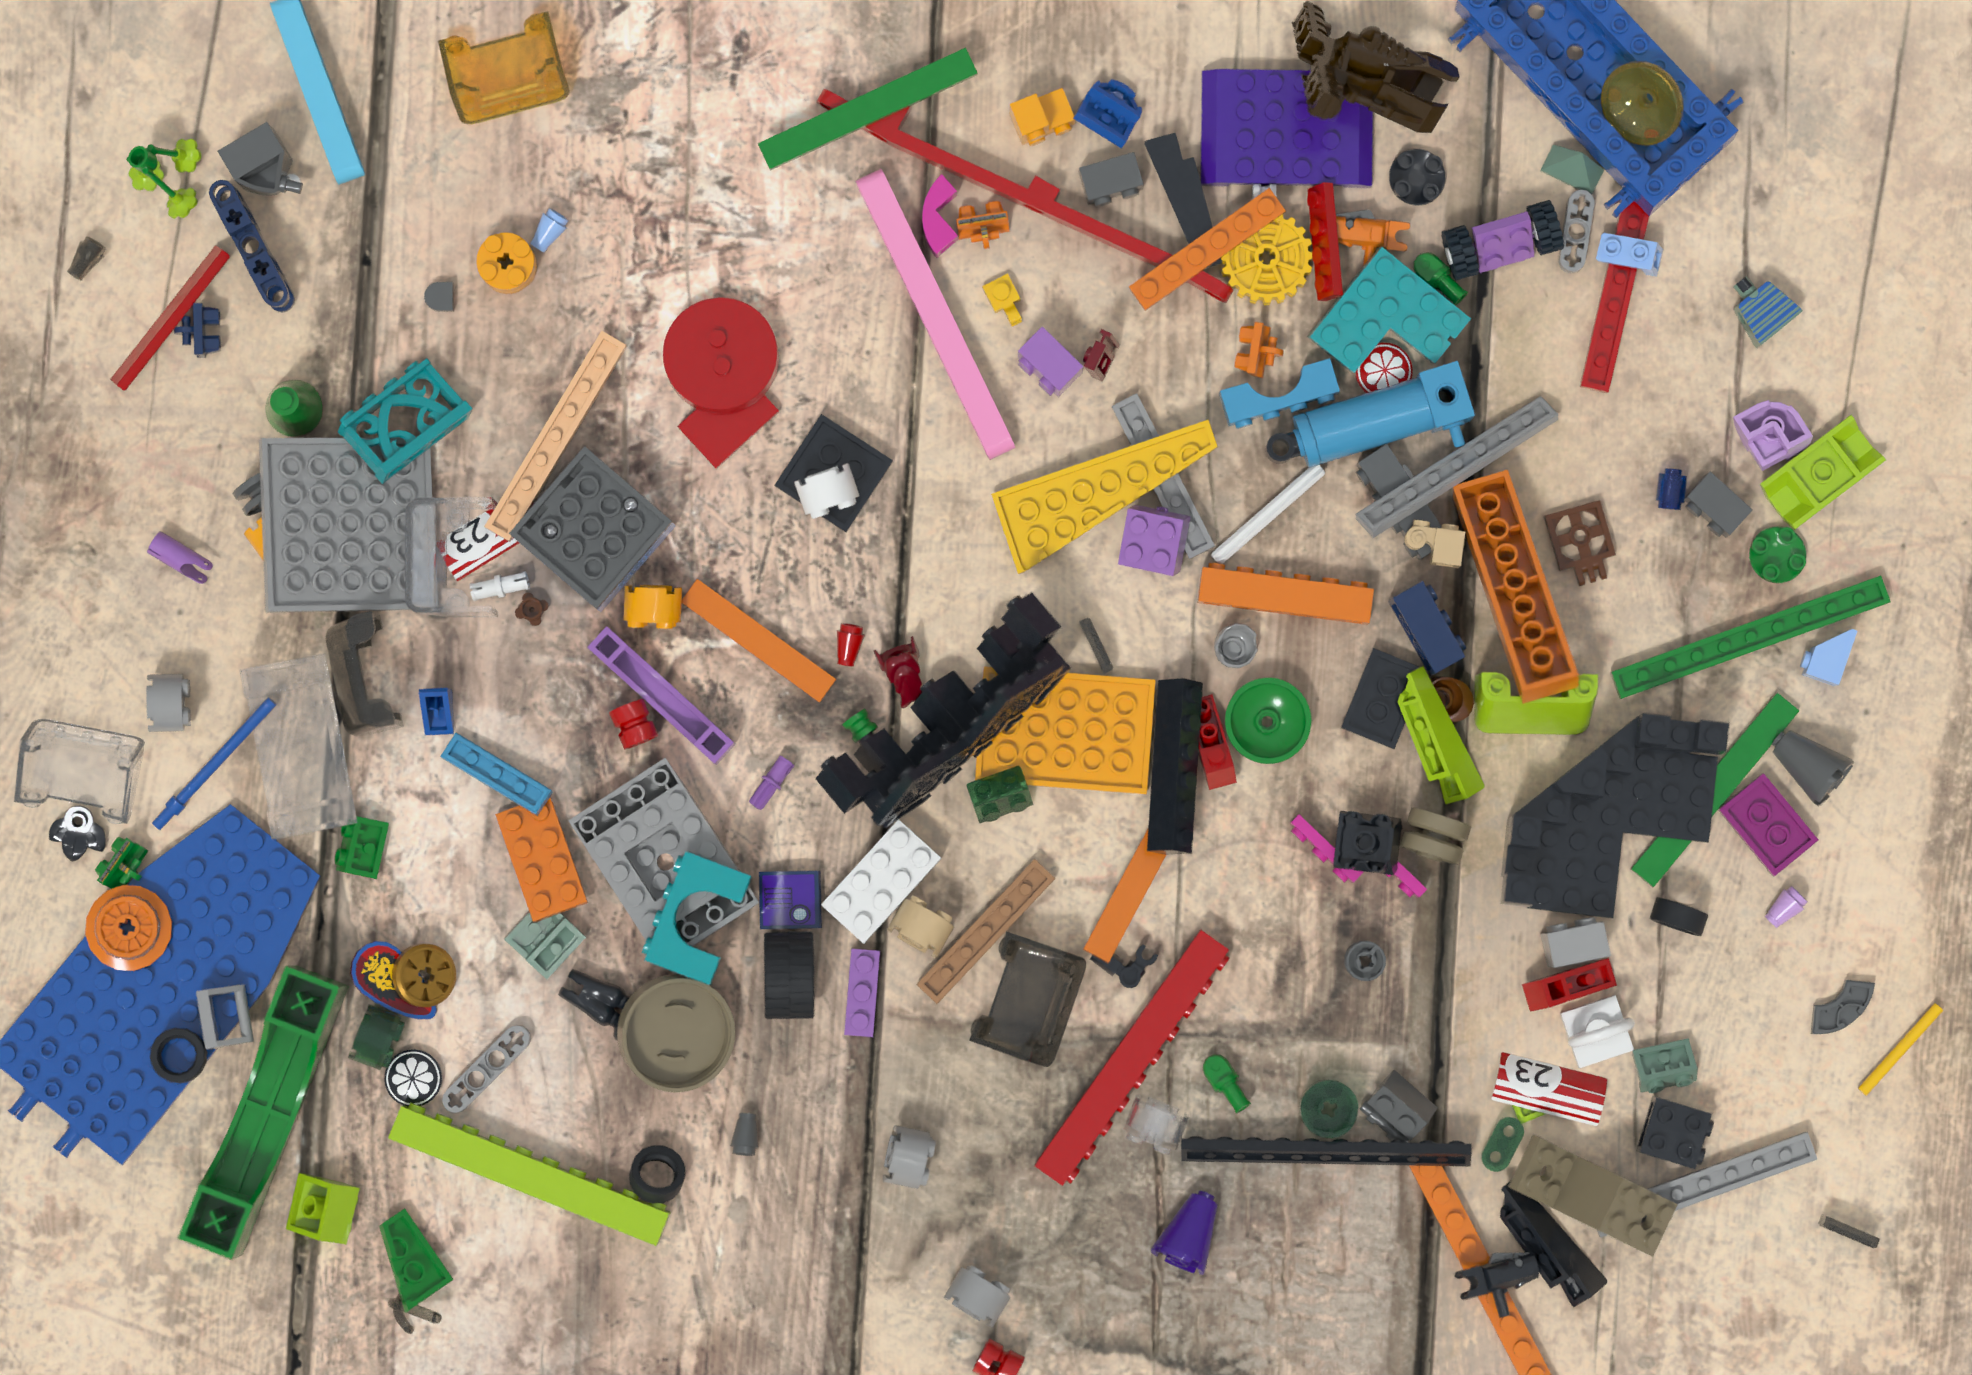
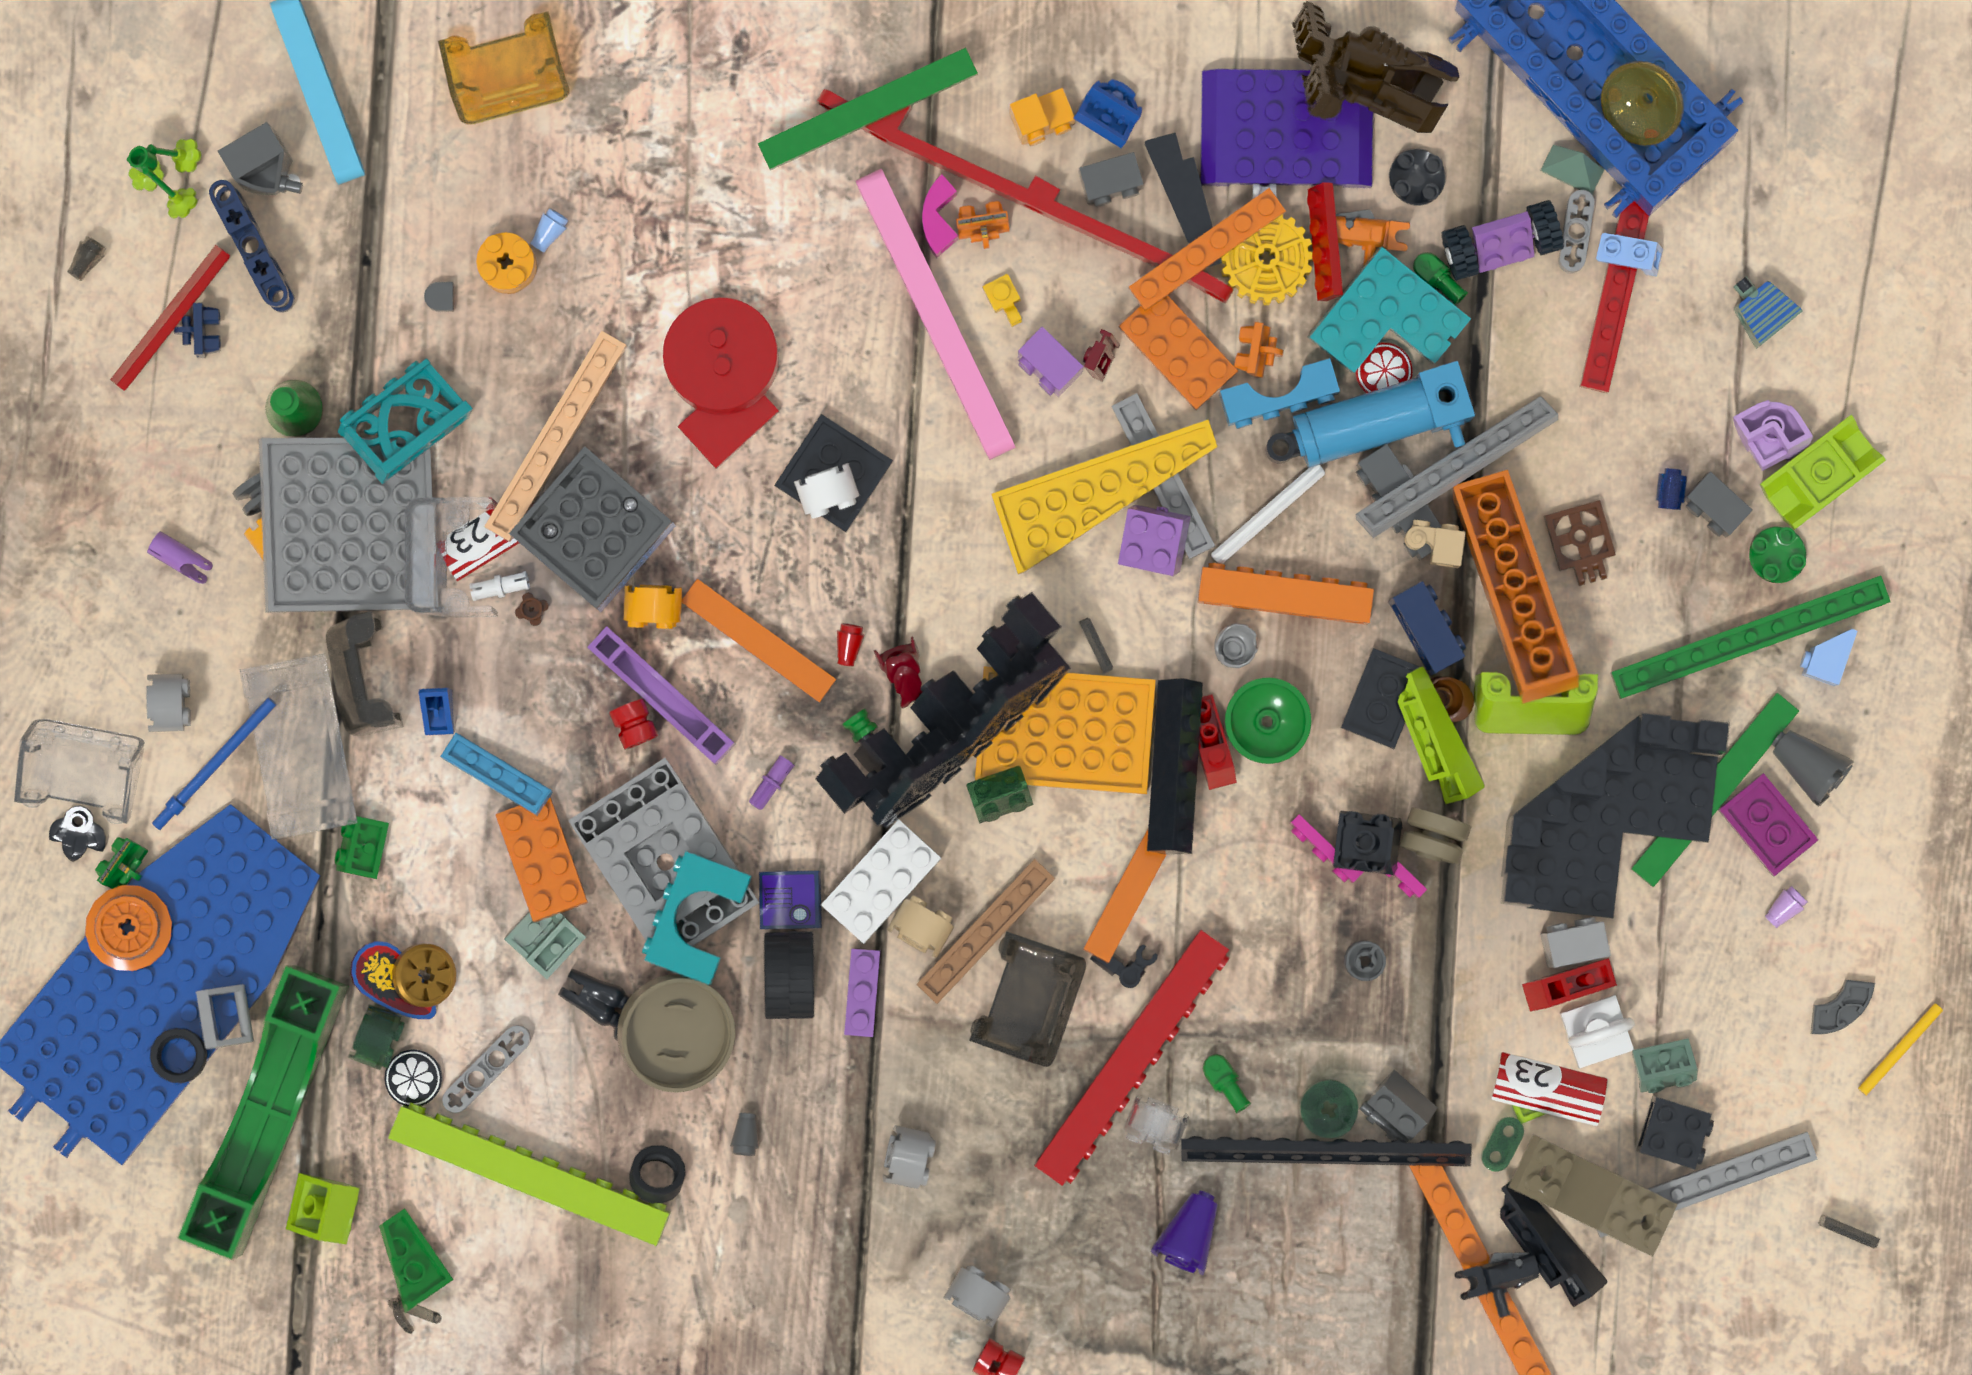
black tyre [1650,897,1708,936] -> none
none -> orange plate [1118,295,1238,410]

